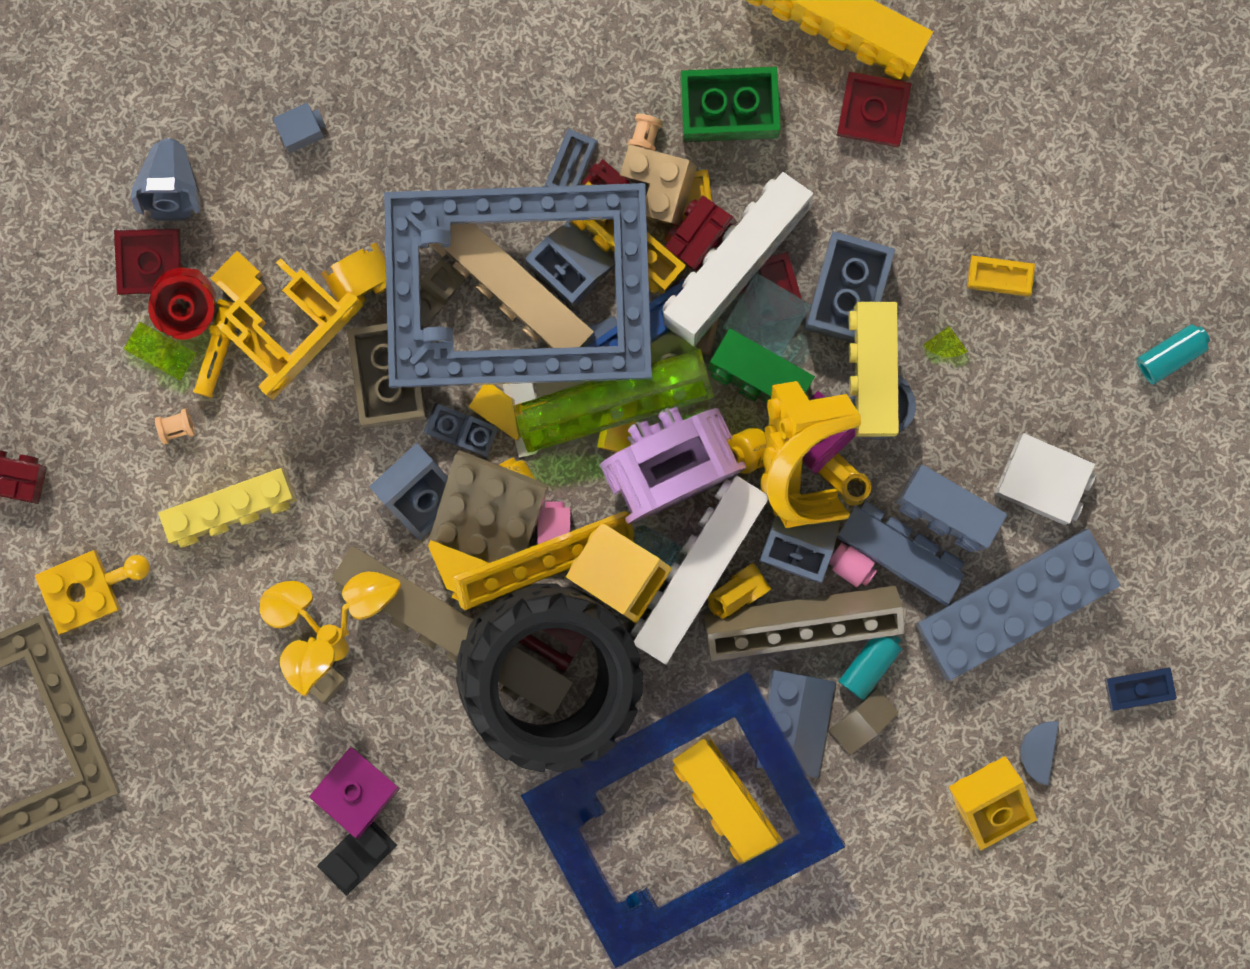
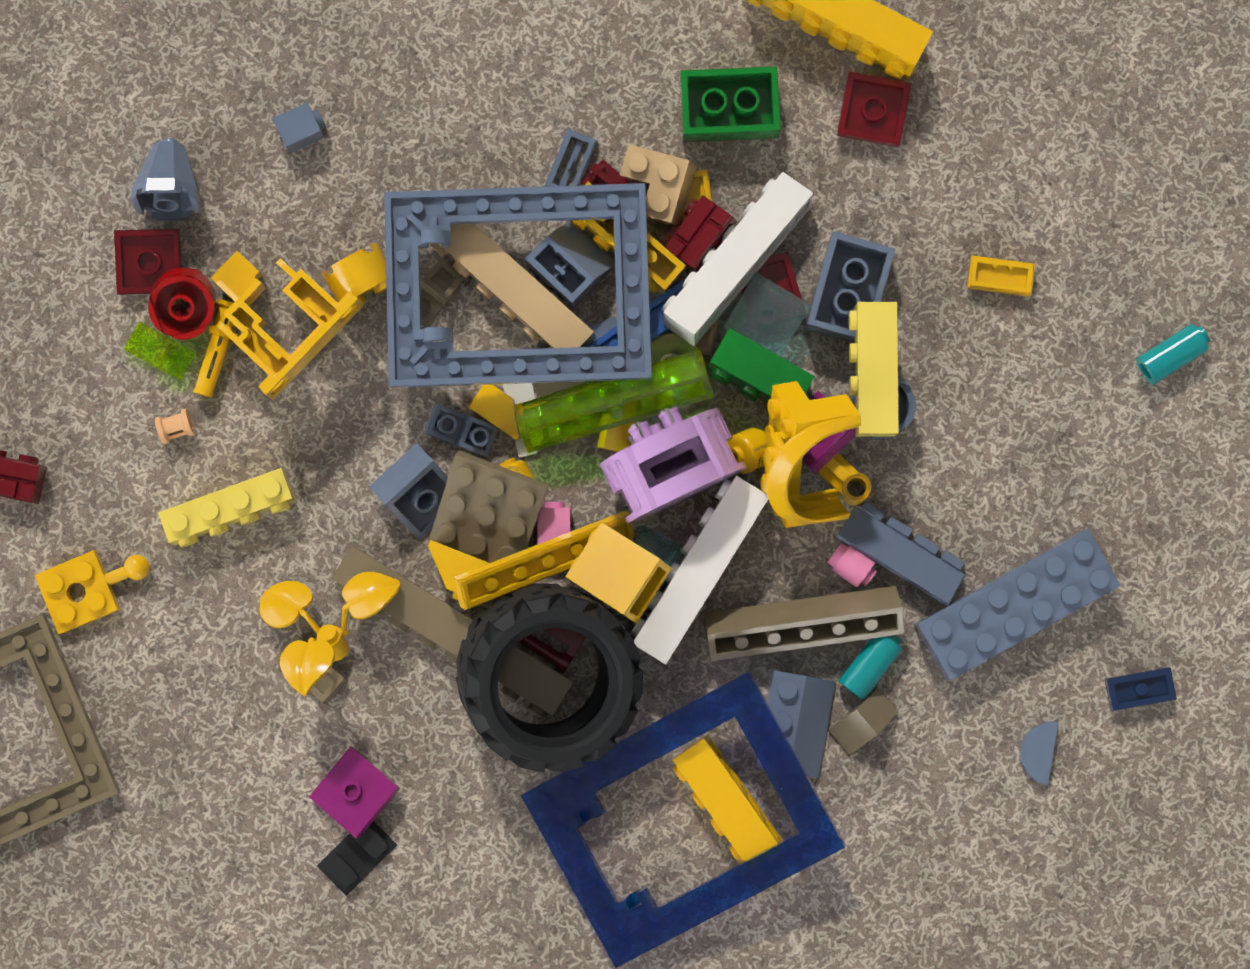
dark tan brick [347,323,428,429] -> none
light nougat bush [627,114,663,151] -> none
yellow piece [708,562,772,619] -> none
sand blue slope [758,515,840,584] -> none
sand blue brick [895,464,1008,553] -> none
clear neon green tile [922,326,968,358] -> none
yellow slope [948,756,1037,851] -> none
white brick [994,433,1096,525] -> none

